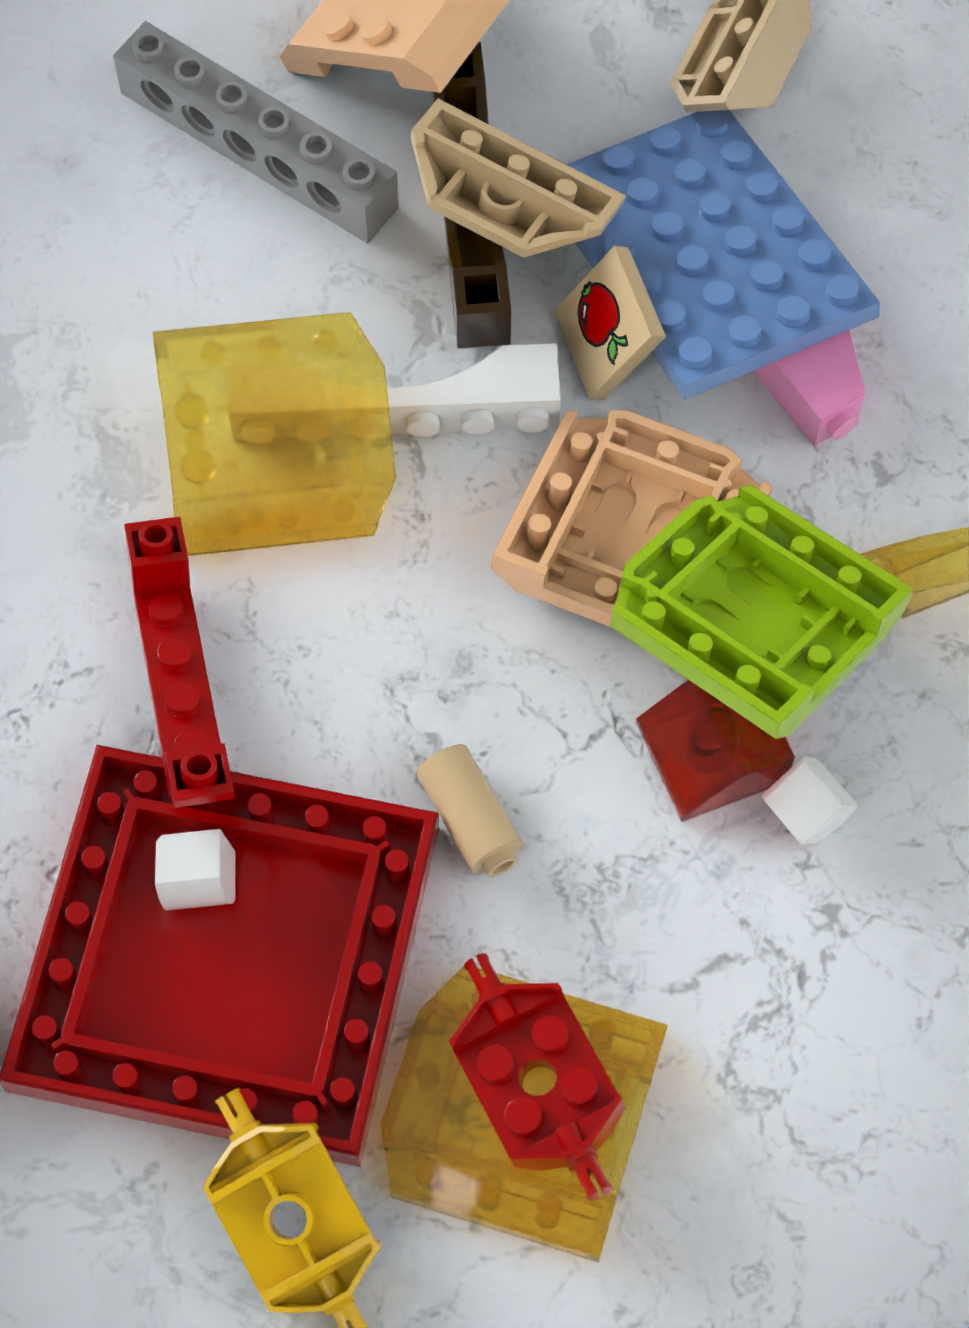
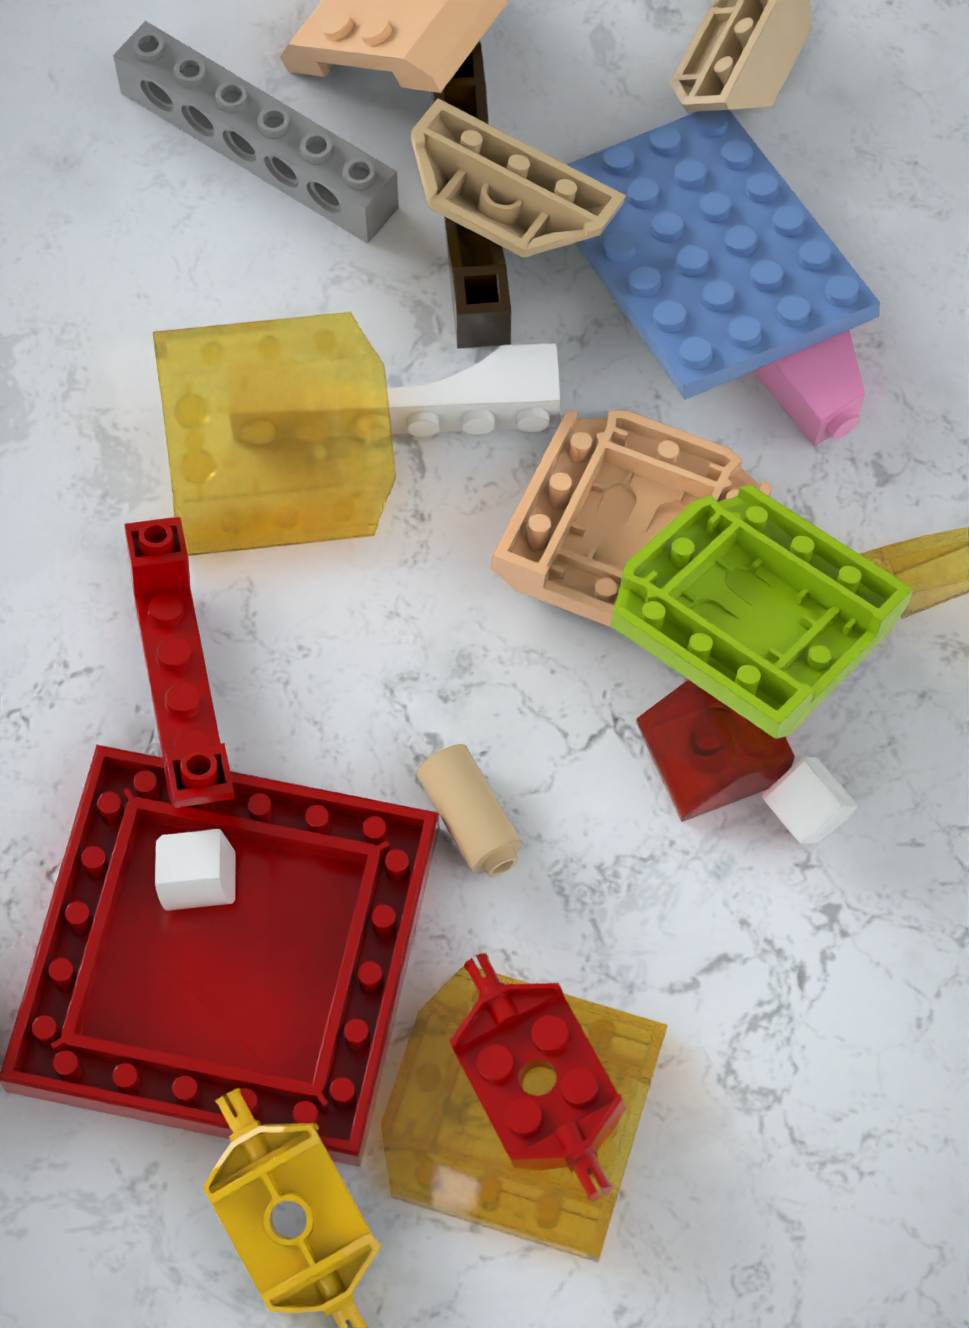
tan tile [554,246,666,400] -> none

